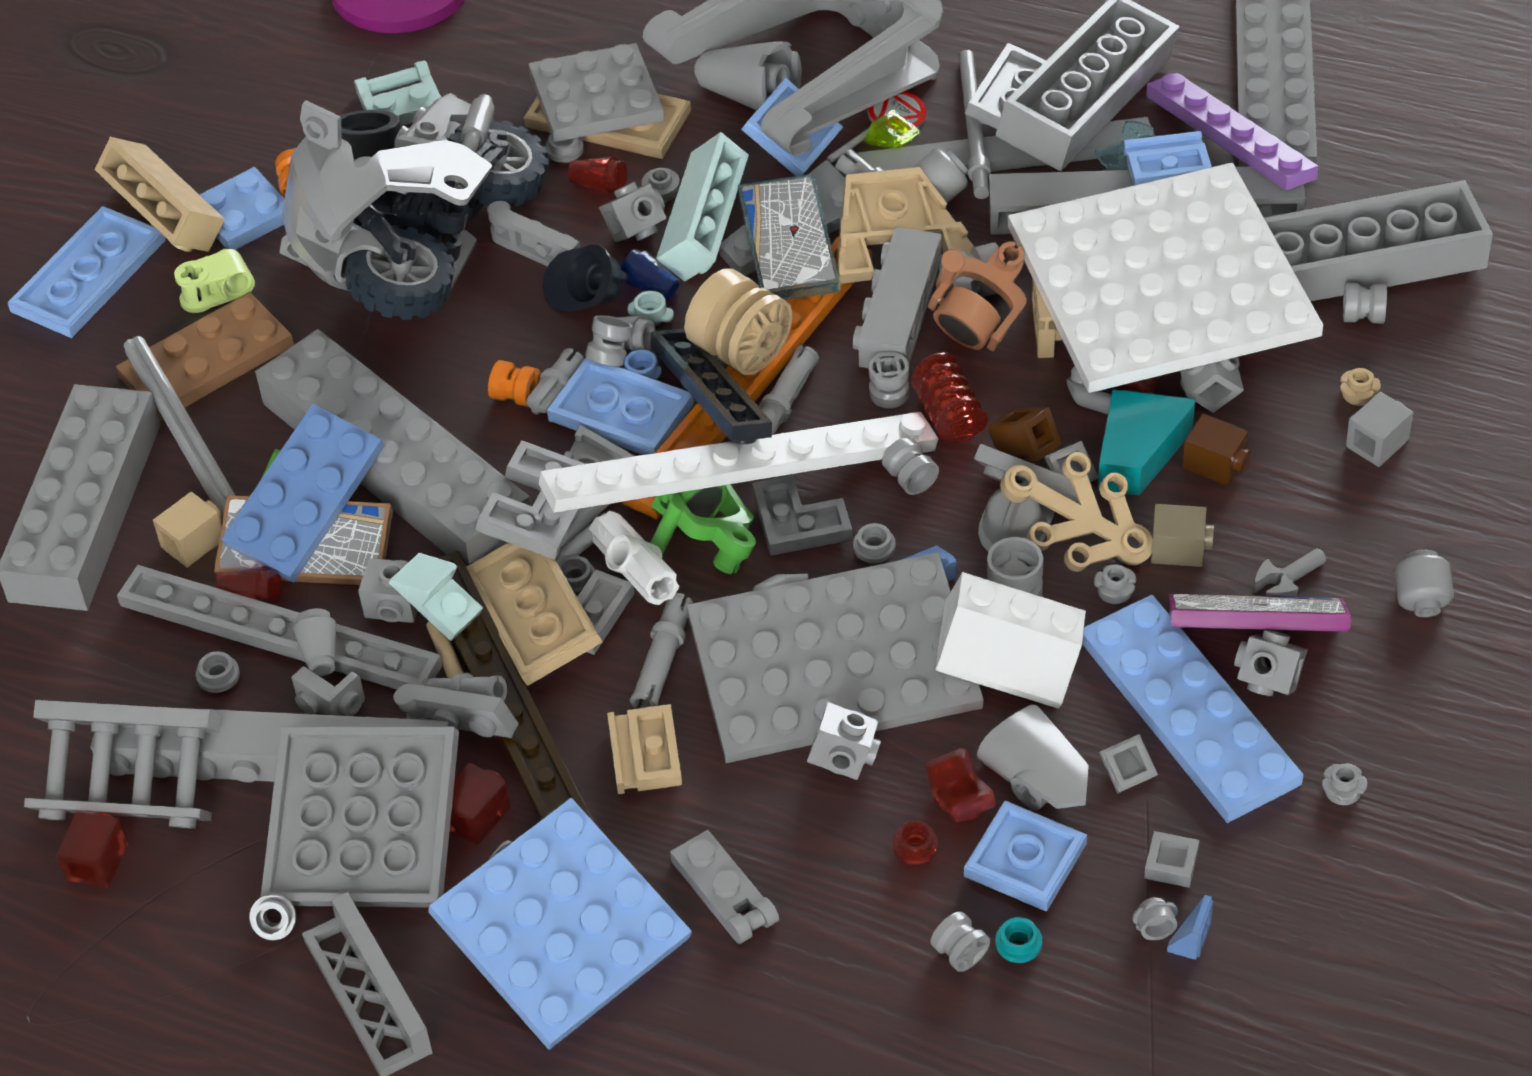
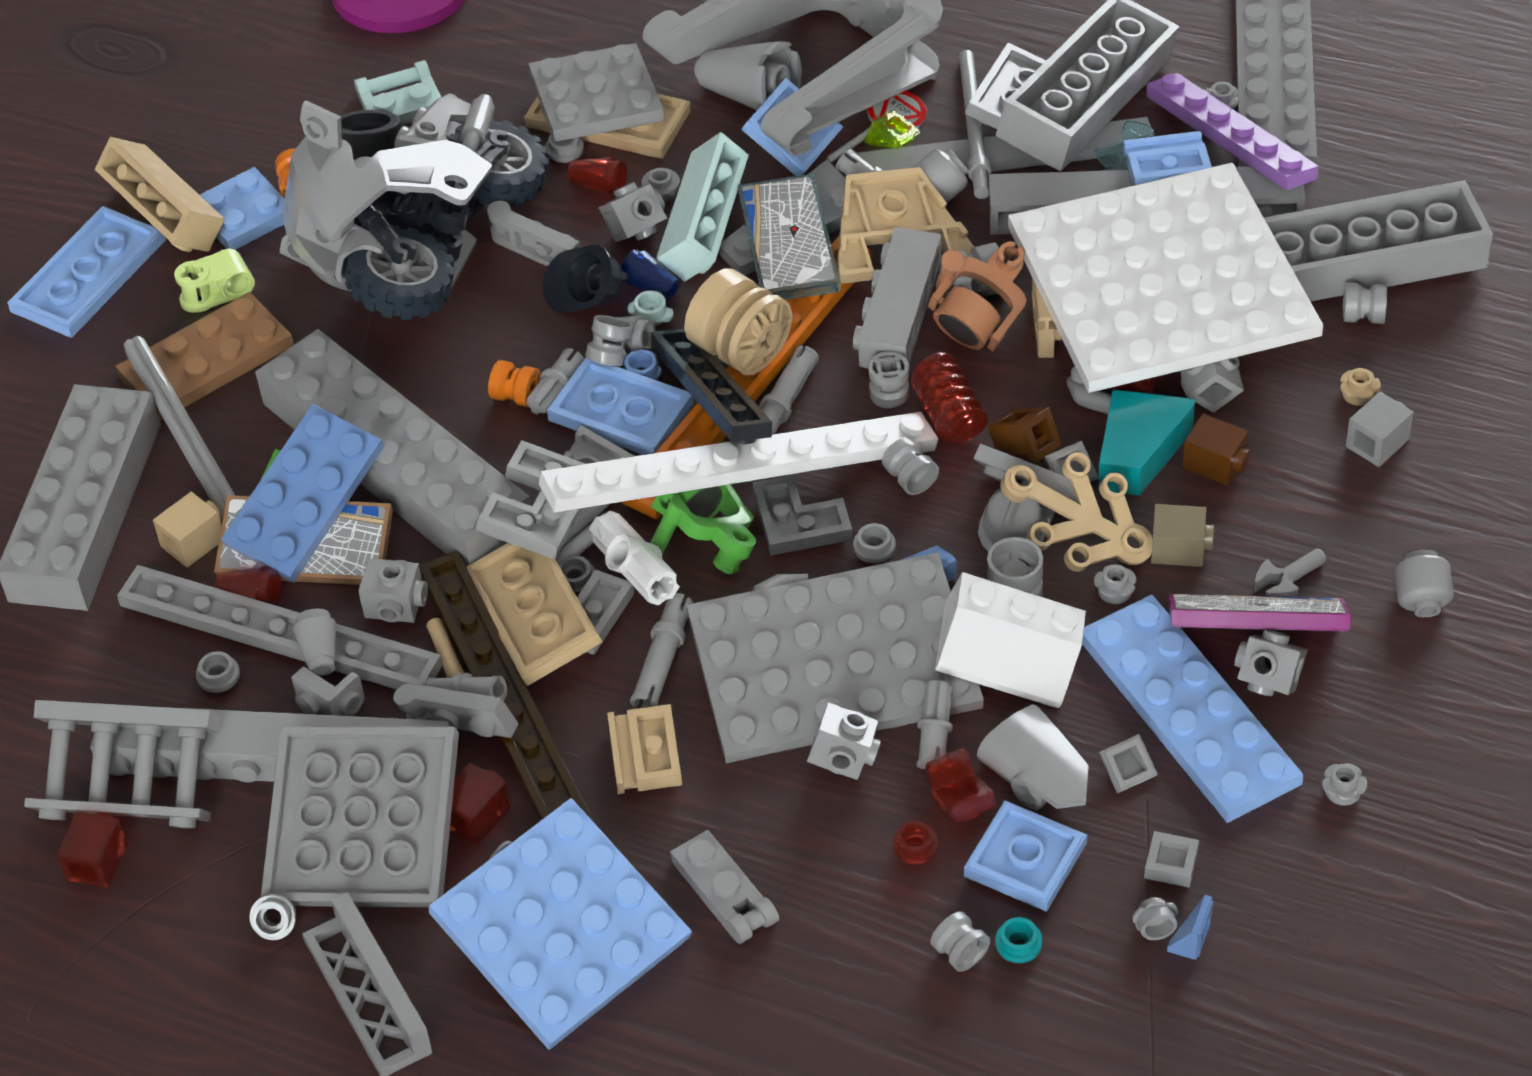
light aqua slope [389,553,483,641] -> none
none -> light grey axle [917,680,953,771]
none -> light grey plate [1205,82,1238,110]

